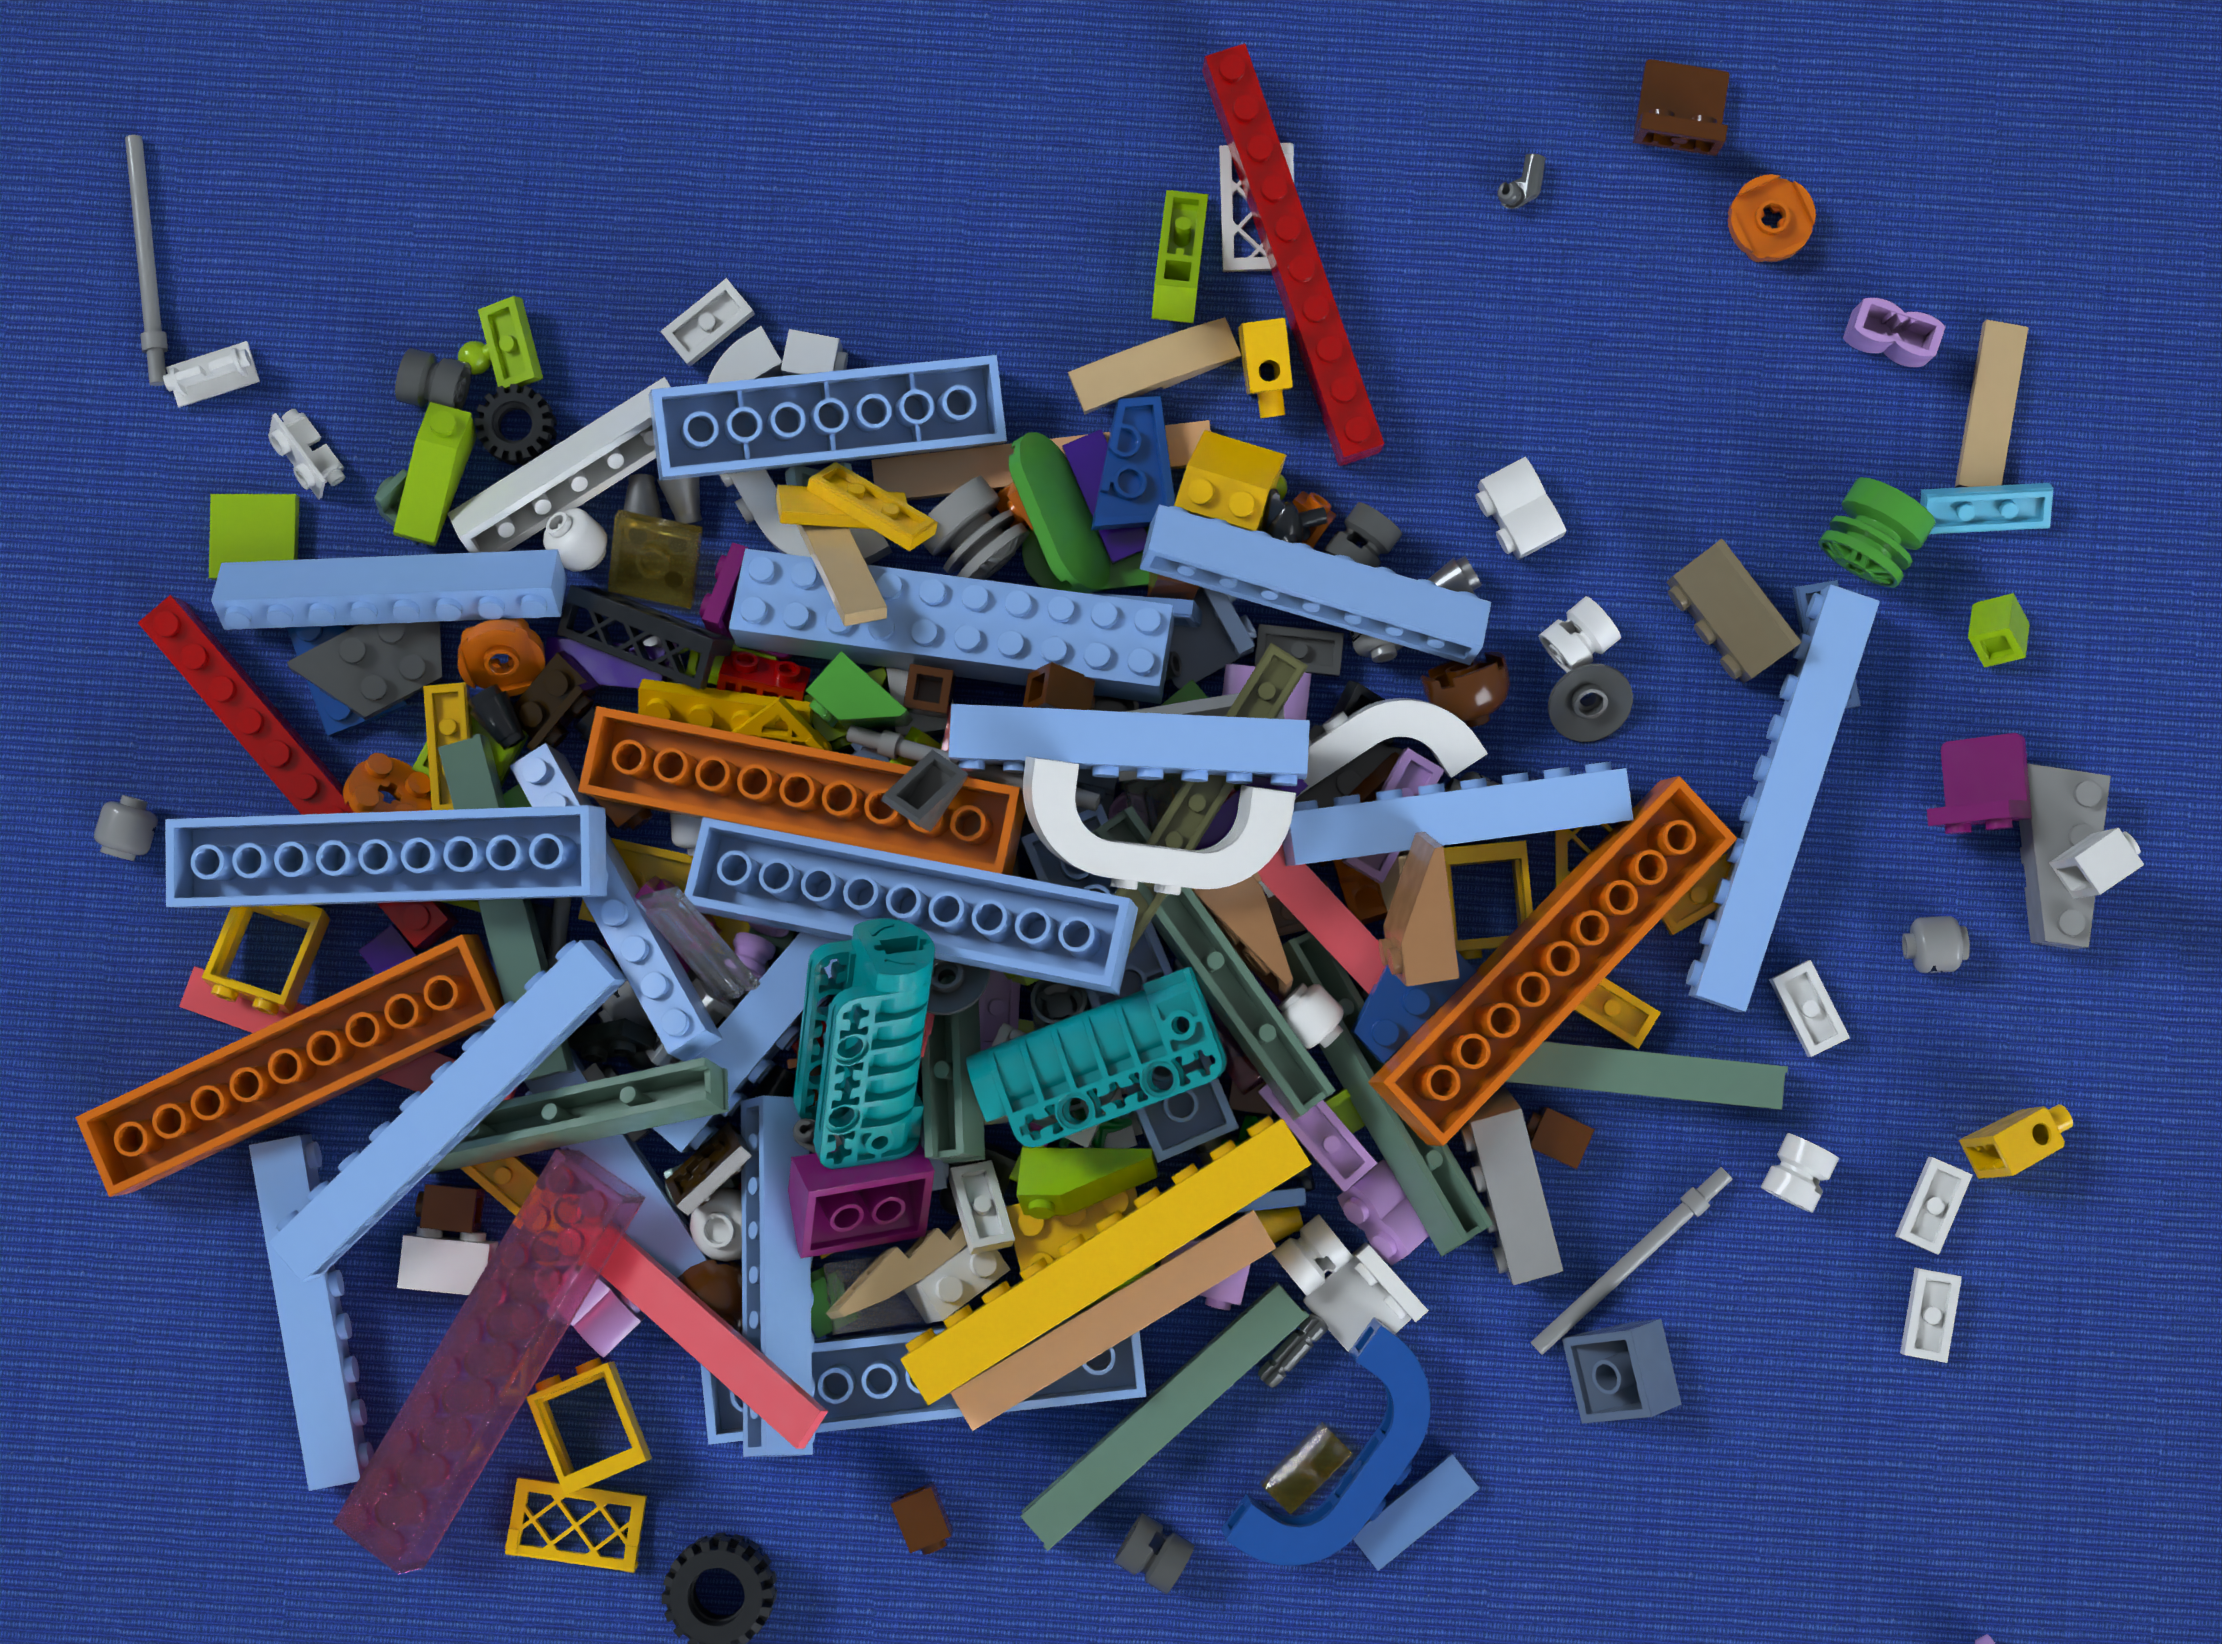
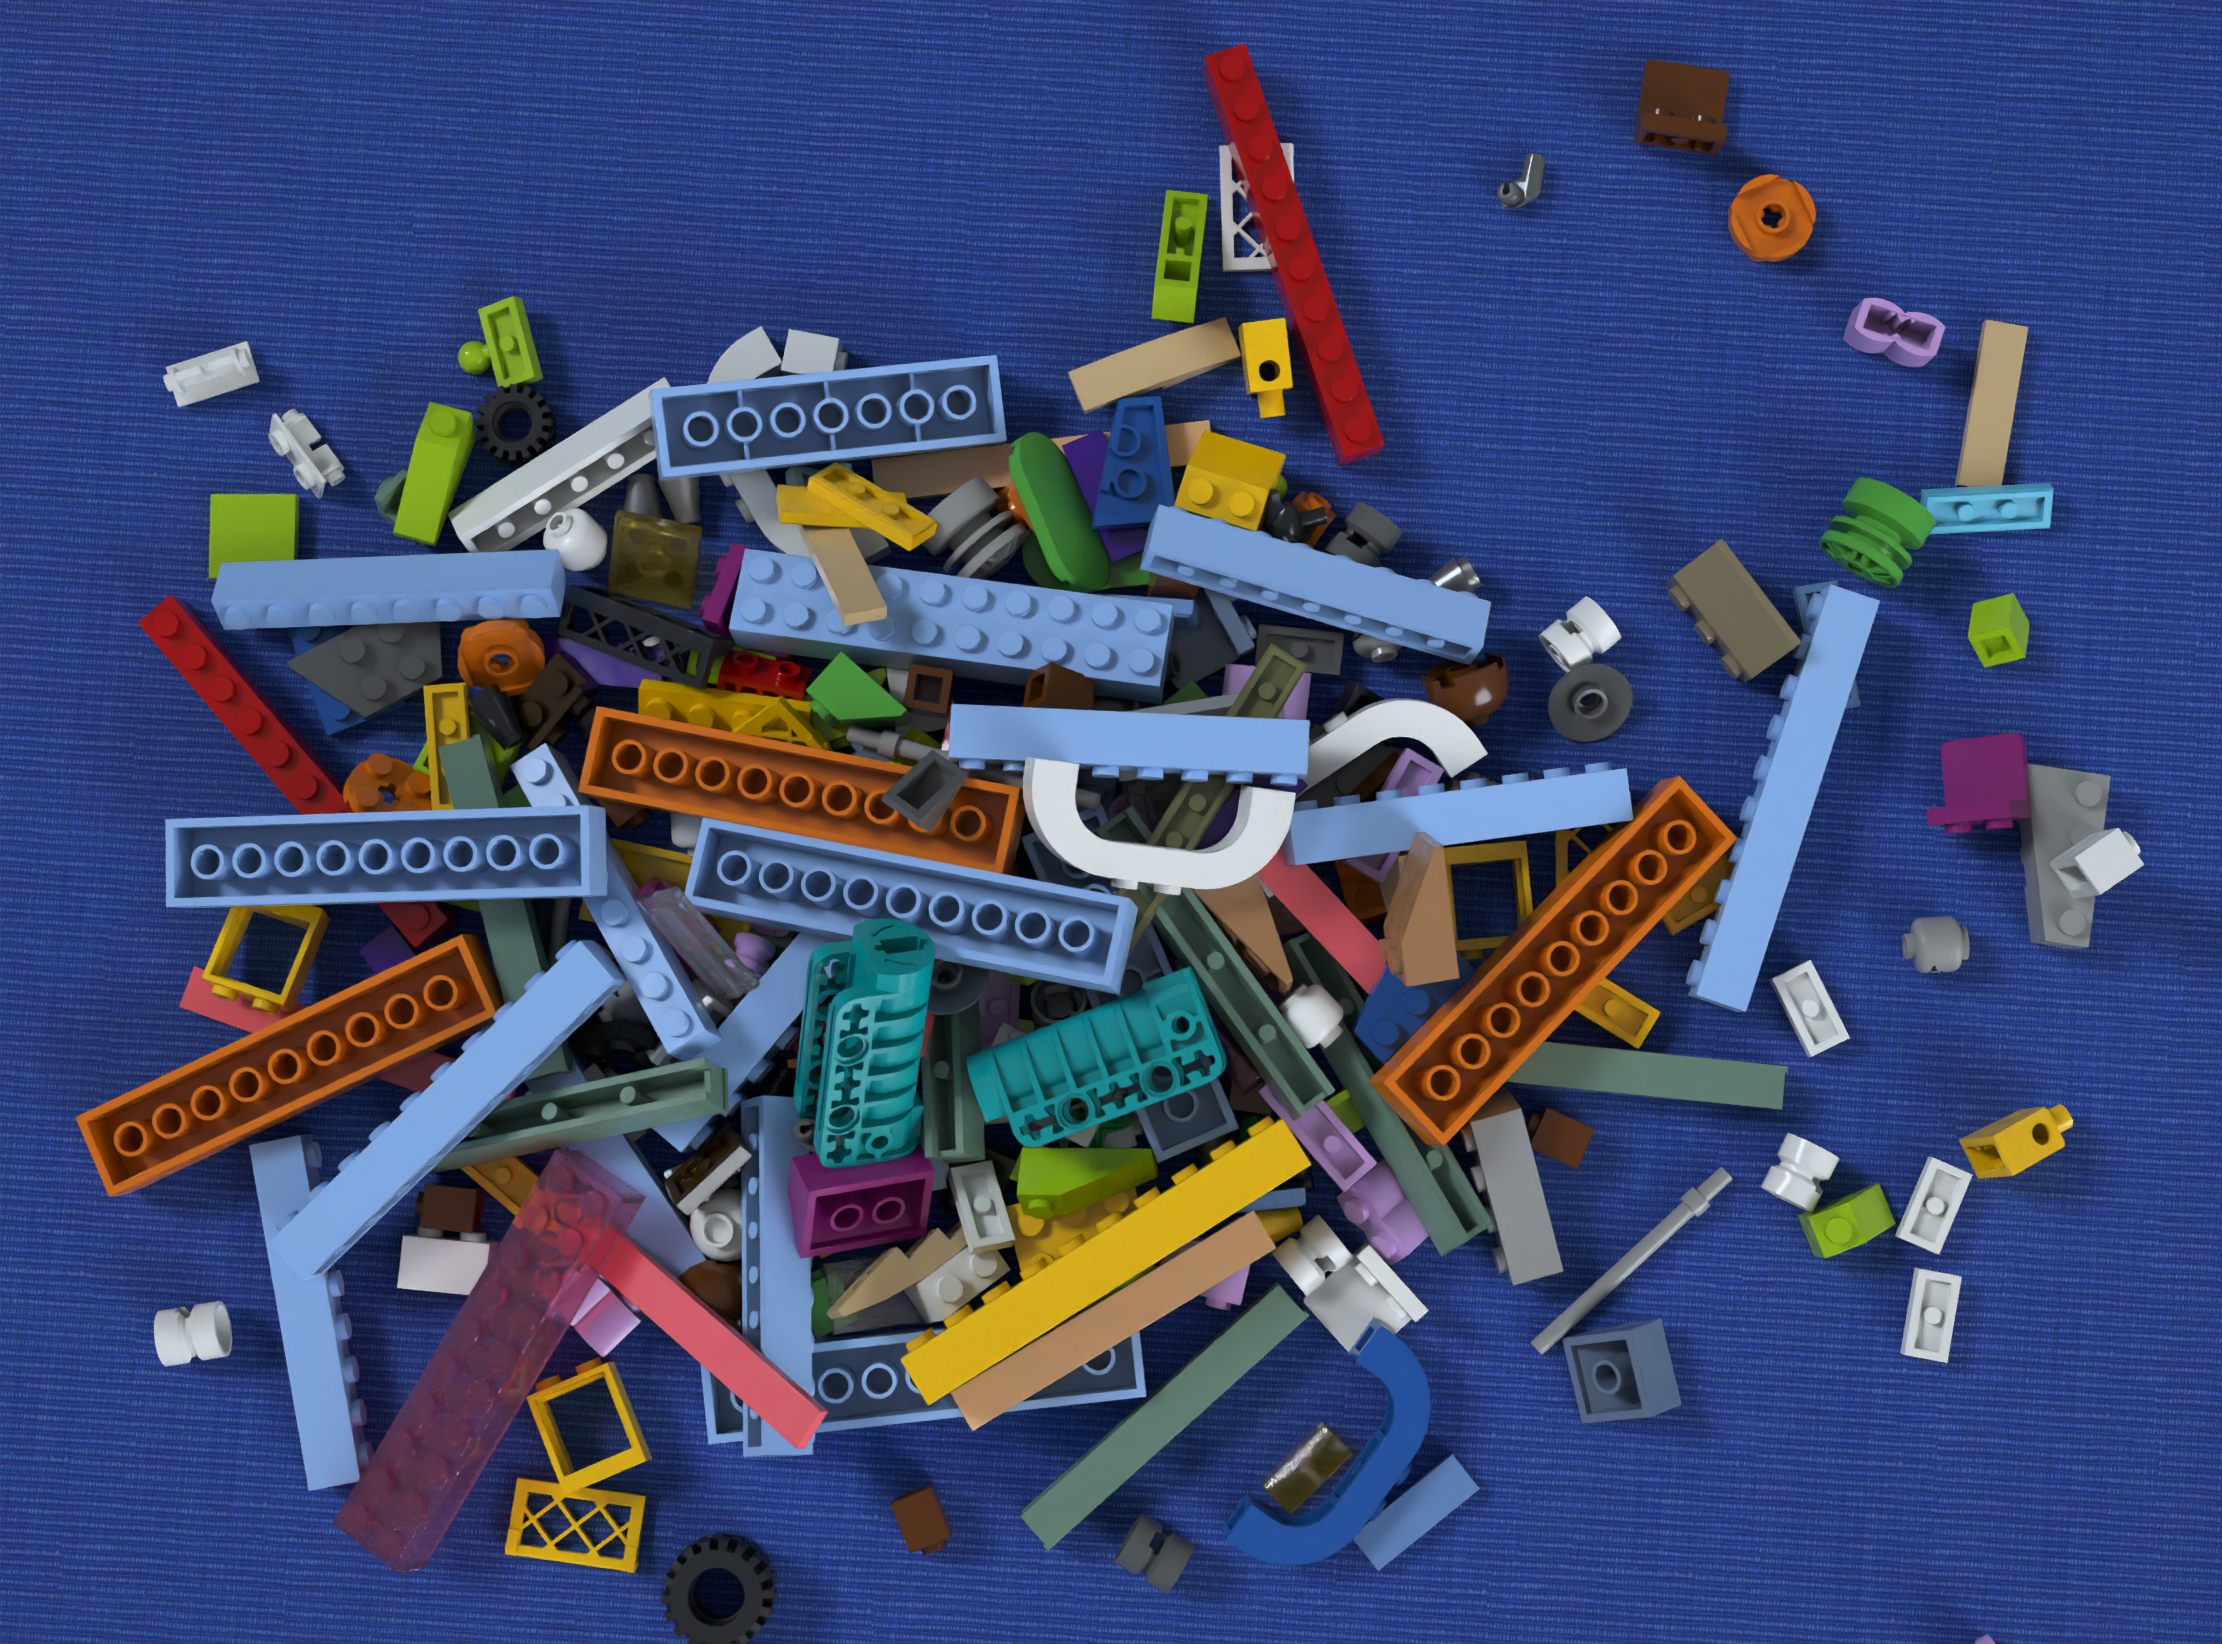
light grey head [94,795,158,861] -> none
light grey bar [125,135,168,386] -> none
dark grey wheel [395,348,472,410] -> none
white plate [661,278,755,367] -> none
dark grey axle [1258,1313,1328,1388] -> none
white brick [1475,457,1566,560] -> none
none -> white wheel [154,1301,232,1367]
none -> lime slope [1798,1183,1896,1259]

